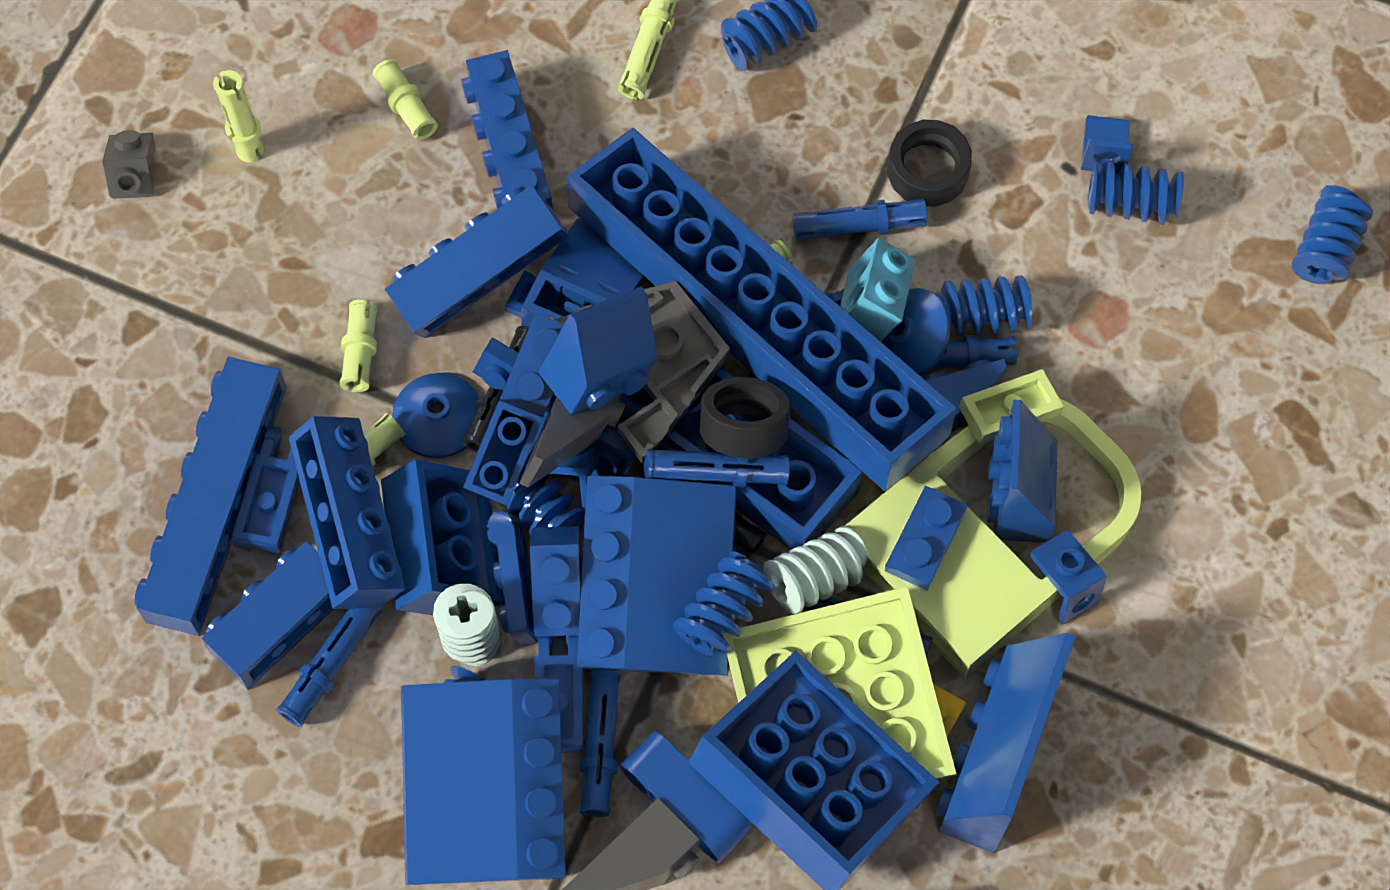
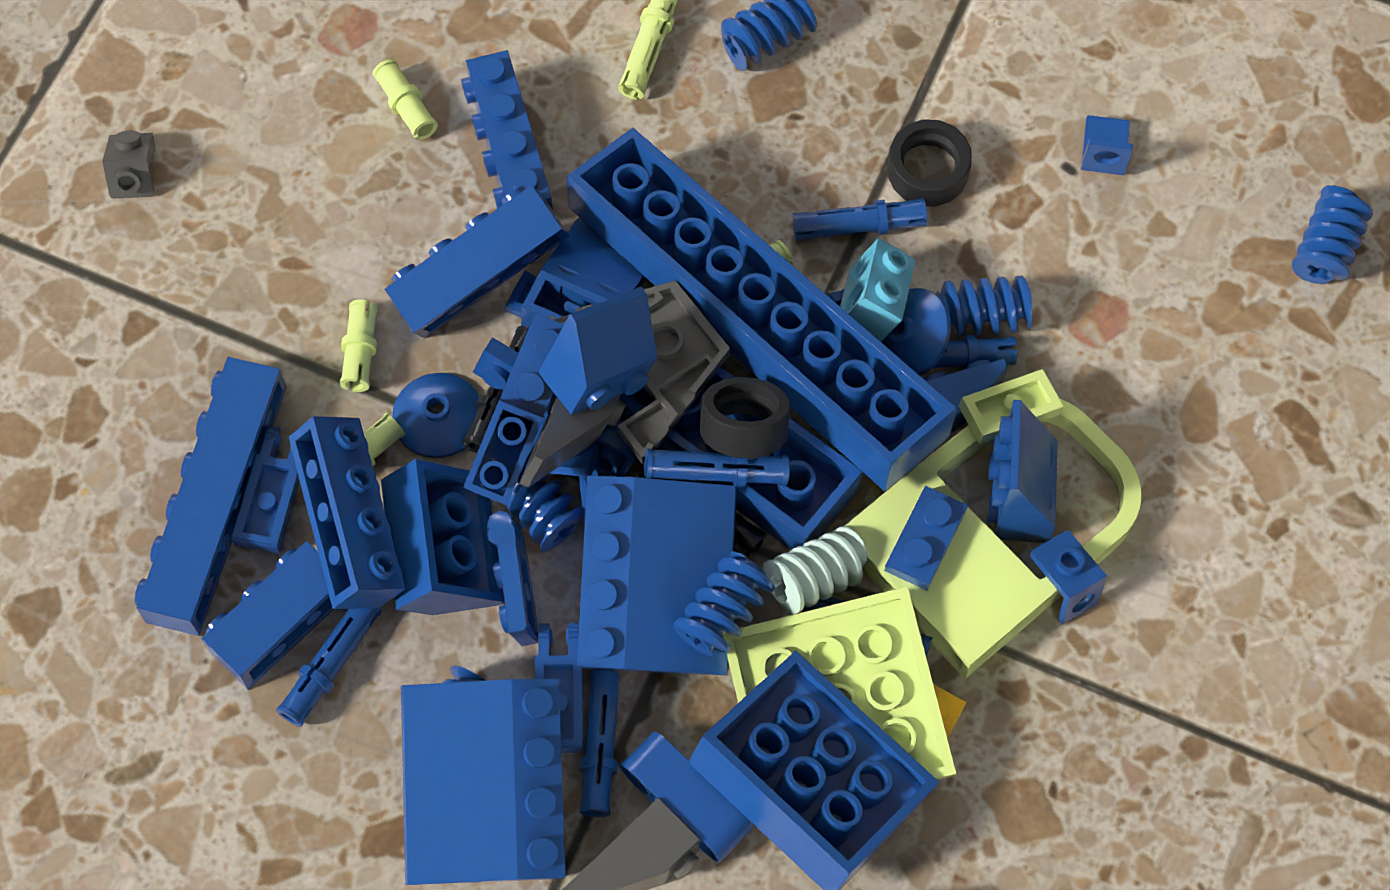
yellowish green pin [213,70,264,162] -> none
light aqua piece [433,584,501,667] -> none
blue brick [530,526,582,636] -> none
blue slope [935,633,1076,853] -> none
blue piece [1088,159,1184,225] -> none

